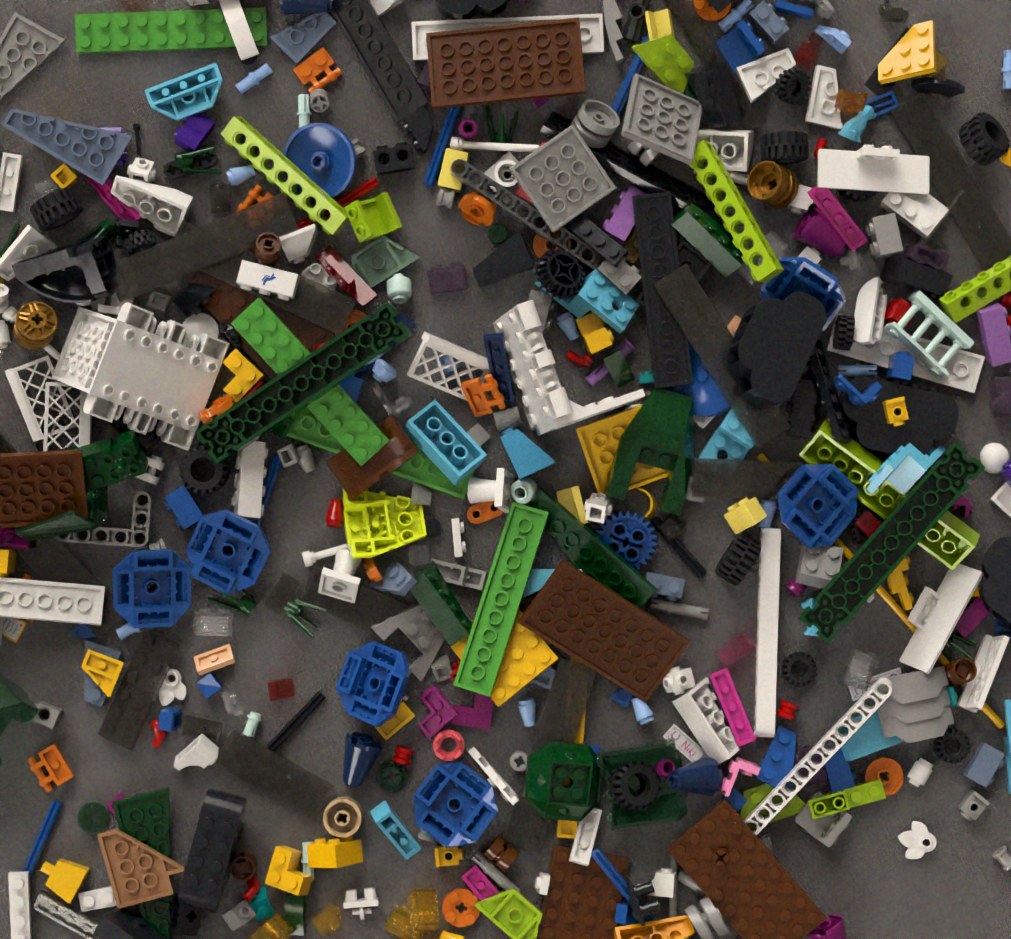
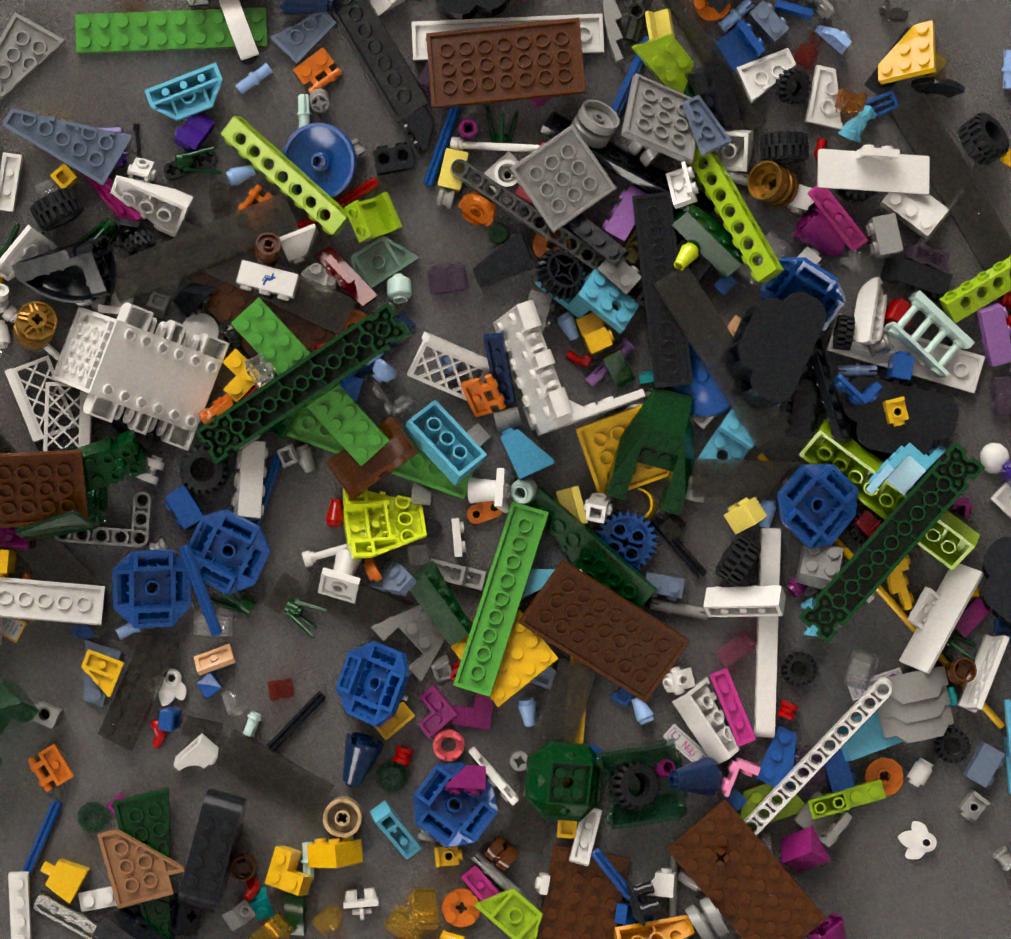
none -> blue axle [179,545,222,636]
none -> clear brick [245,353,275,389]
none -> magenta slope [444,765,486,795]
none -> white bracket [666,161,699,209]
none -> neon yellow cone [674,242,699,271]
none -> sand blue wing [682,95,732,157]
none -> white brick [703,585,786,617]
none -> blue slope [714,275,737,296]
none -> magenta slope [781,826,831,872]
none -> light grey bush [867,335,891,357]

